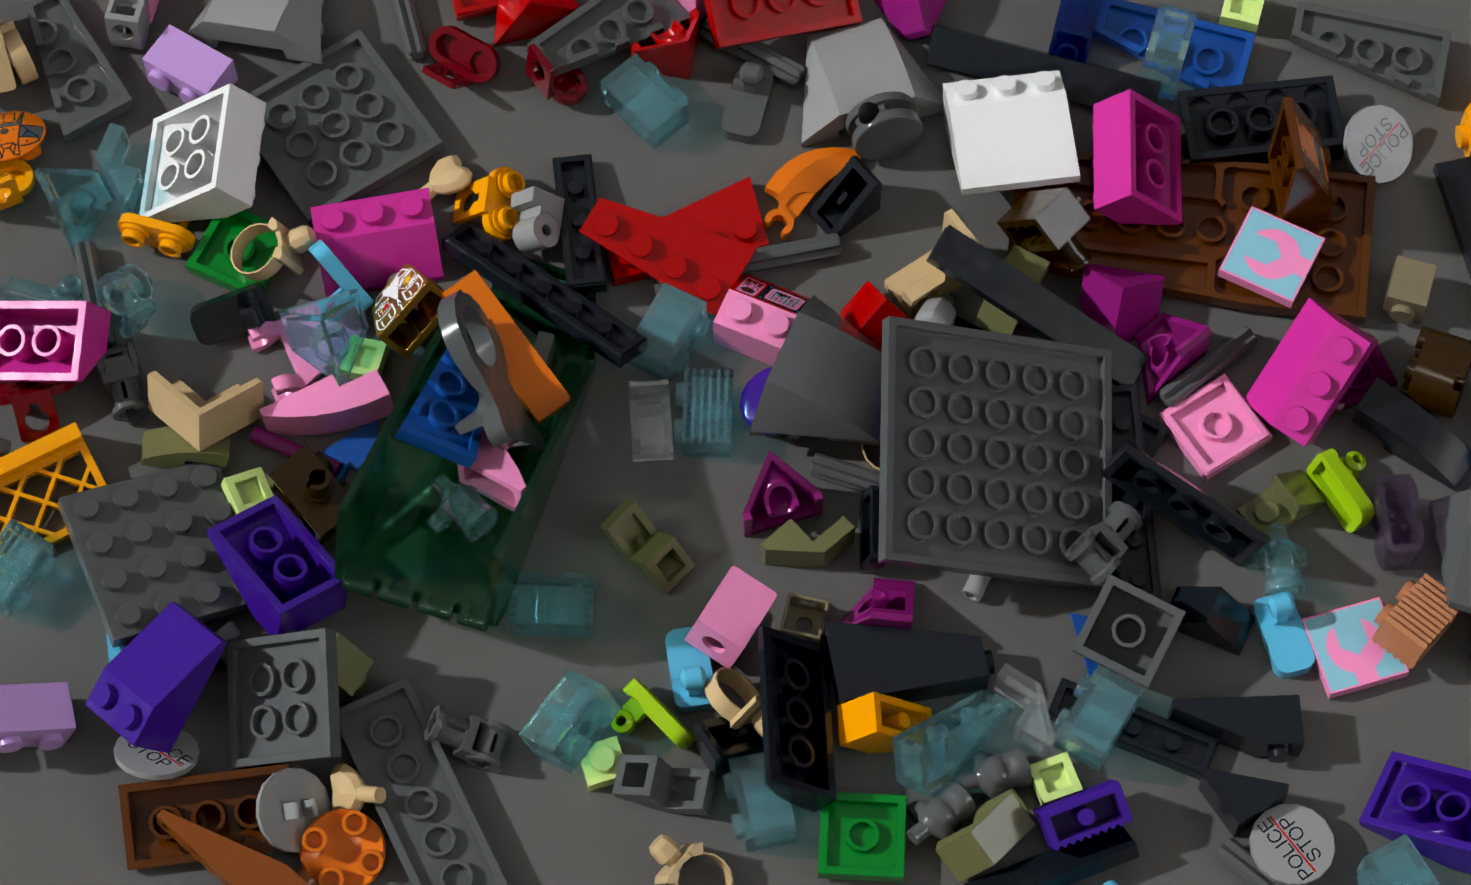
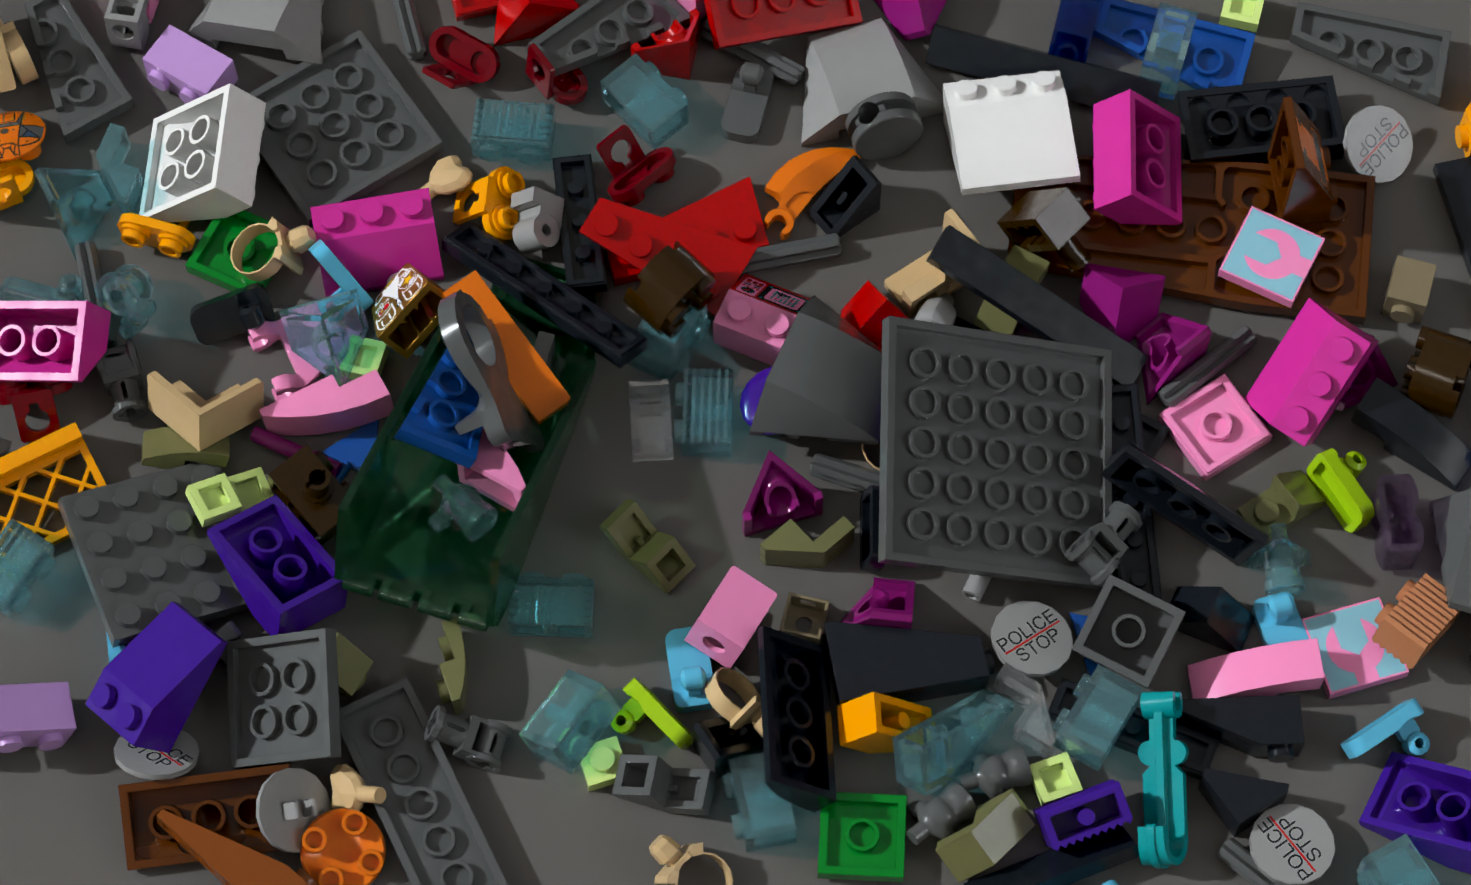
none -> yellowish green plate [185,473,242,528]
none -> olive slope [435,616,468,715]
none -> clear light blue brick [471,98,556,166]
none -> dark red bracket [596,125,677,207]
none -> dark brown brick [623,241,716,339]
none -> light grey piece [990,601,1073,677]
none -> teal piece [1137,691,1189,869]
none -> bright pink slope [1186,638,1325,699]
none -> medium azure piece [1340,698,1430,759]

